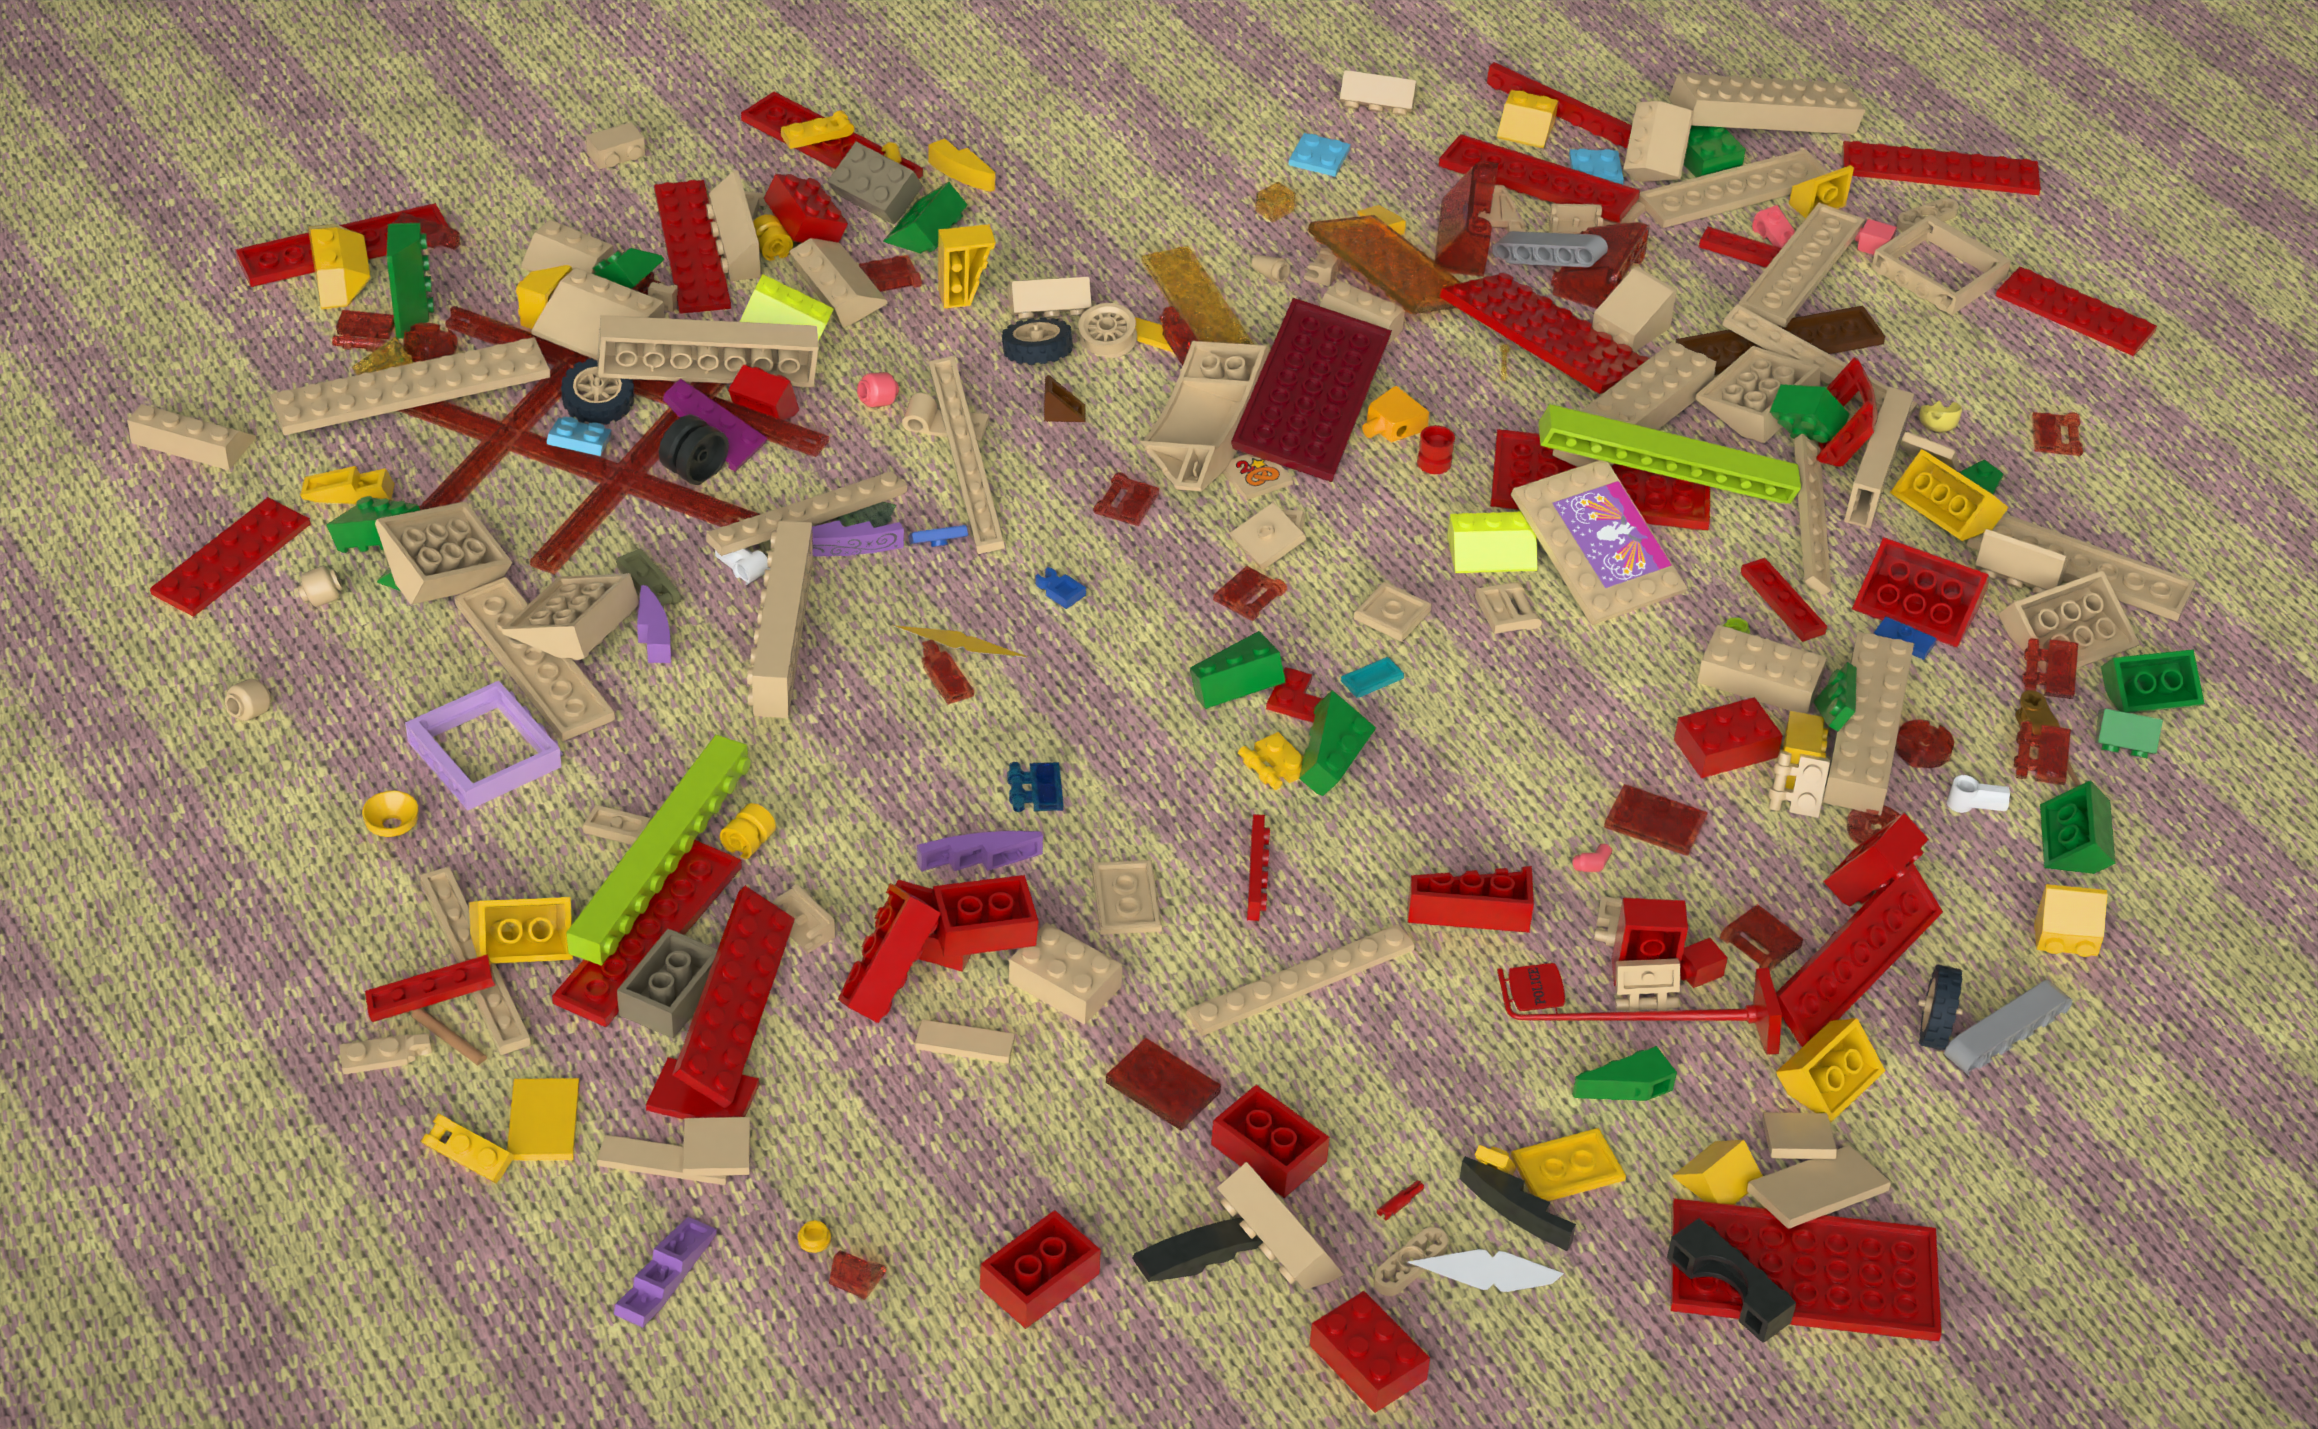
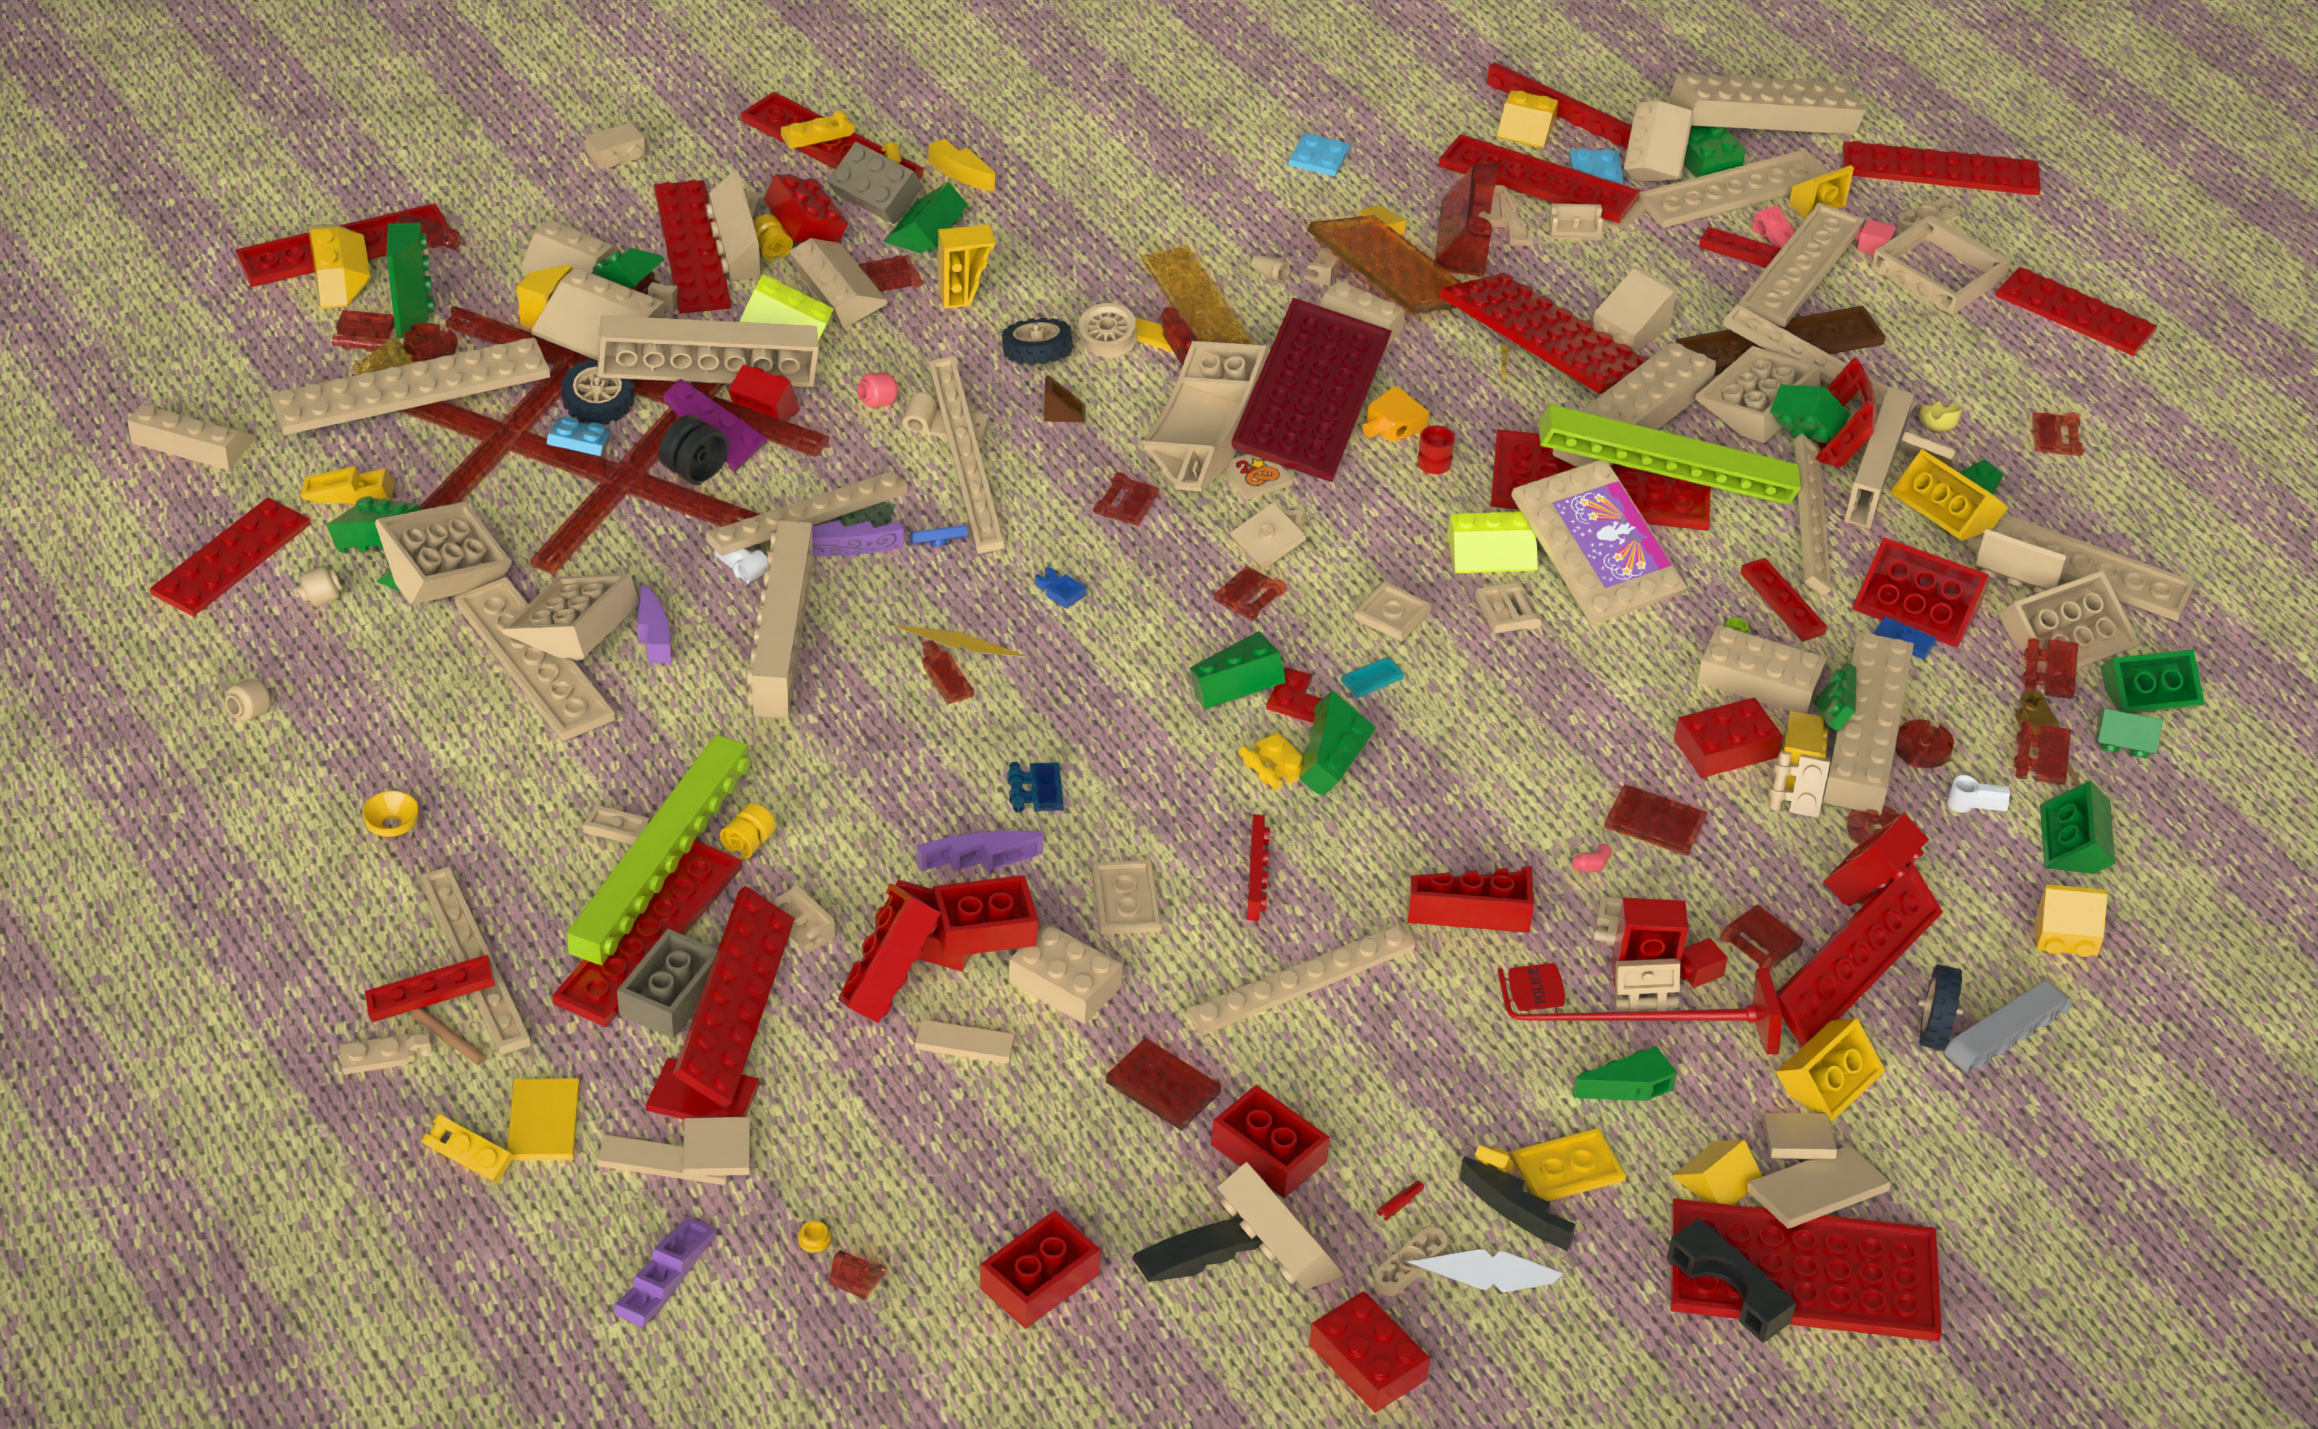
lavender window [405,681,563,811] -> none
yellow slope [469,897,573,964] -> none
olive plate [616,548,681,609] -> none
tan slope [1006,277,1092,319] -> none
clear yellow brick [1255,182,1296,223] -> none
tan slope [1340,70,1418,116] -> none
light grey beam [1492,231,1608,267] -> none
clear red windscreen [1551,222,1650,309] -> none

